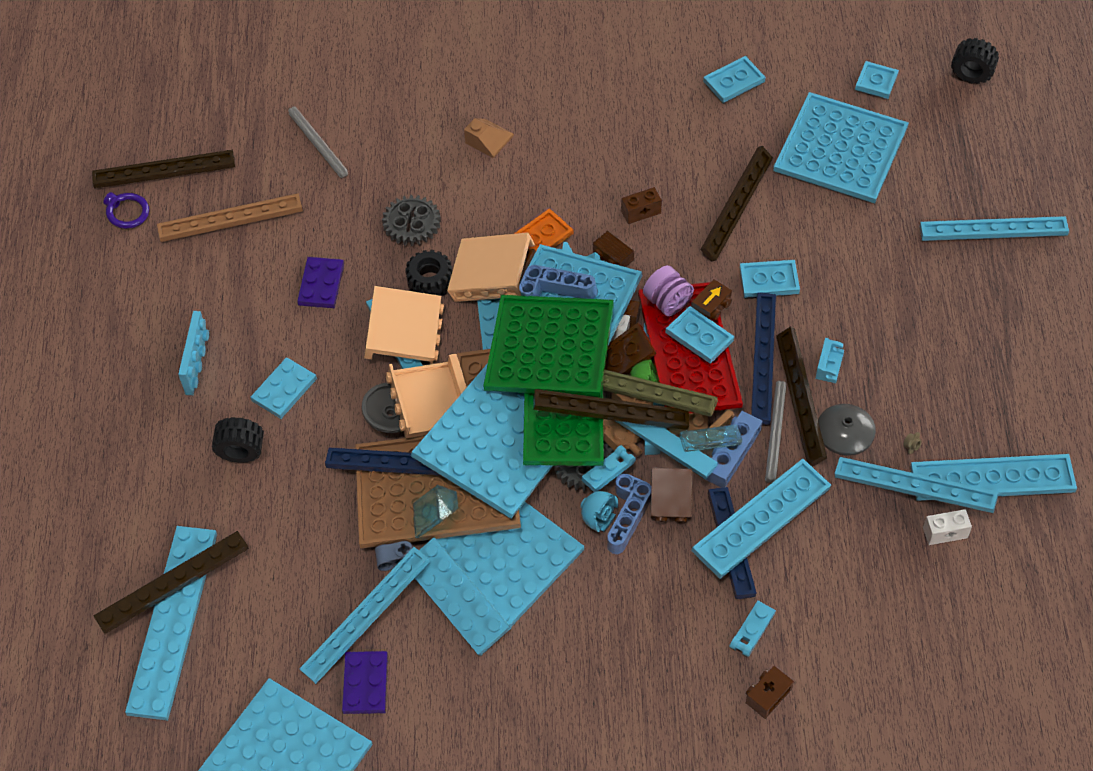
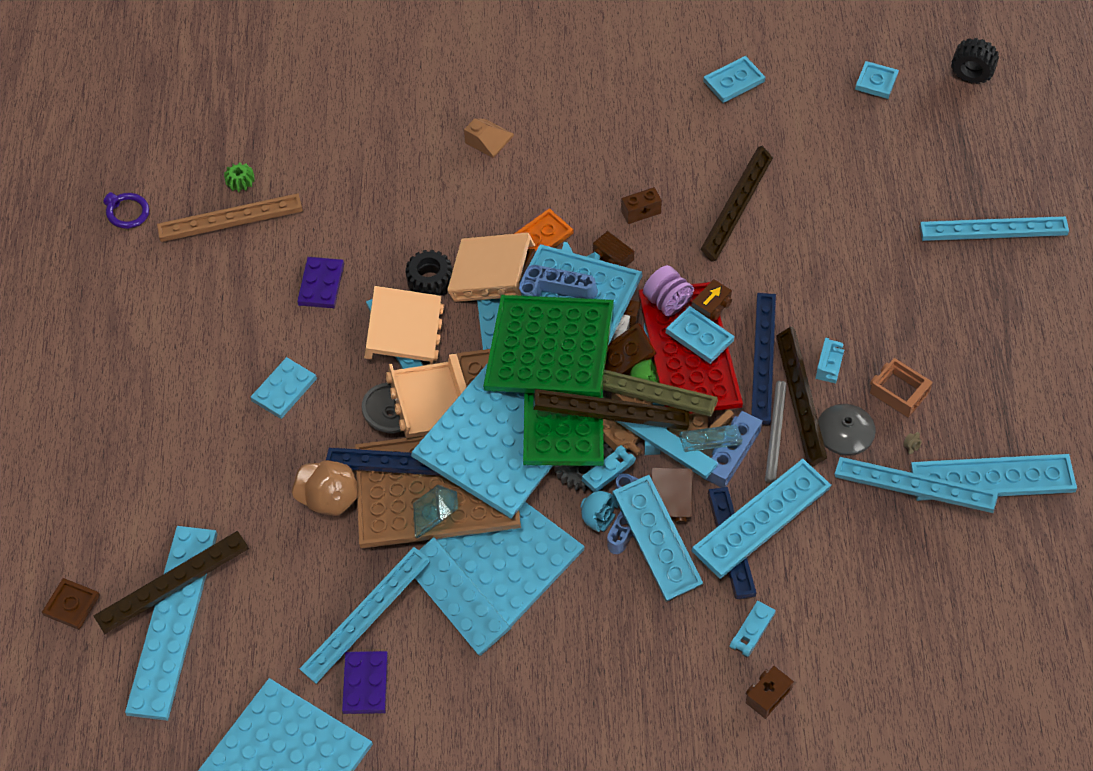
dark brown plate [92,149,235,189] -> none
medium azure plate [178,311,209,395] -> none
black tyre [212,417,264,463] -> none
light grey axle [288,106,348,178] -> none
sand blue piece [375,541,413,571] -> none
dark grey gear [382,195,441,246] -> none
medium azure plate [739,260,800,298] -> none
medium azure plate [773,92,909,203] -> none
white brick [923,509,972,545] -> none
none -> reddish brown plate [42,578,100,630]
none -> bright green gear [224,162,255,192]
none -> medium nougat piece [291,460,357,516]
none -> medium azure plate [612,475,703,602]
none -> nougat window [870,358,933,418]

